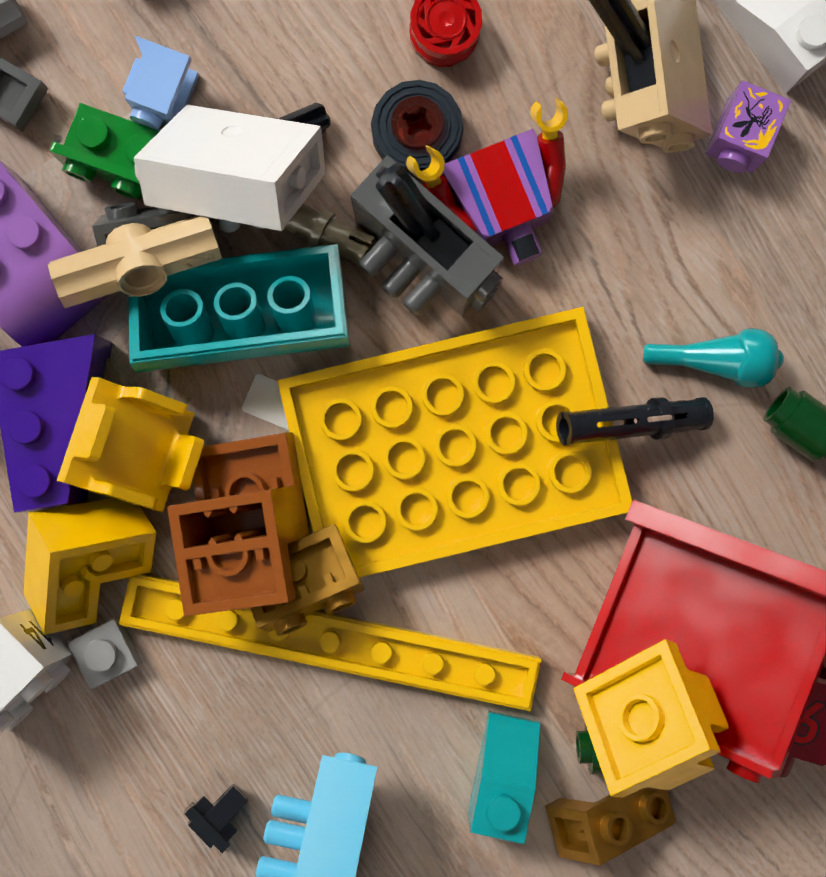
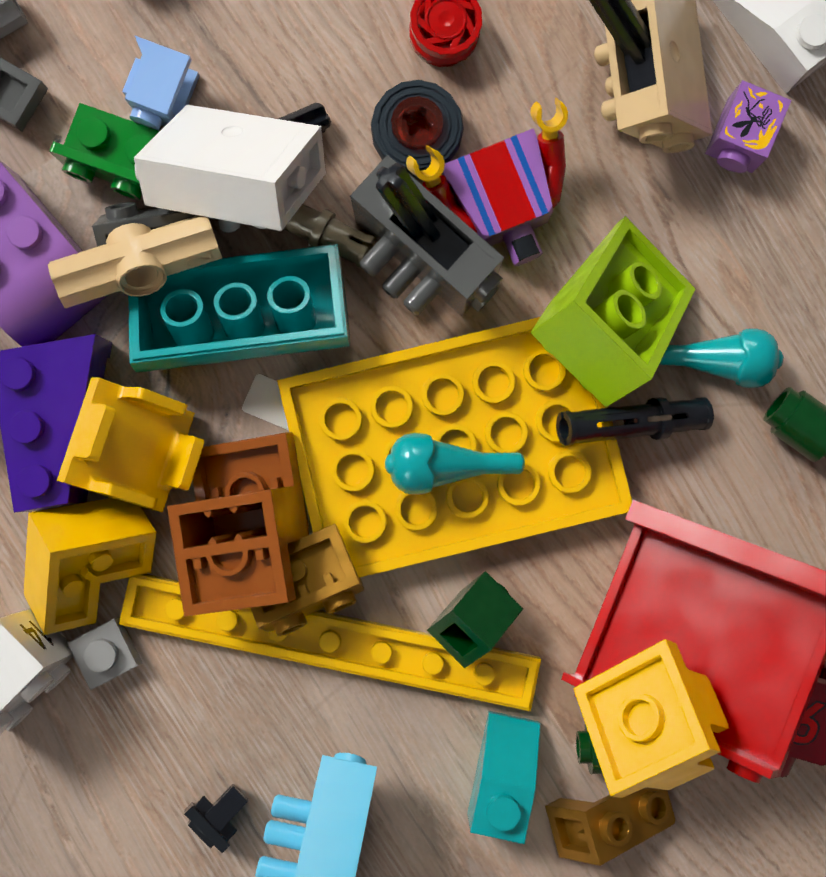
none -> teal piece [385,433,525,495]
none -> dark green brick [427,571,523,668]
none -> lime slope [531,216,695,407]

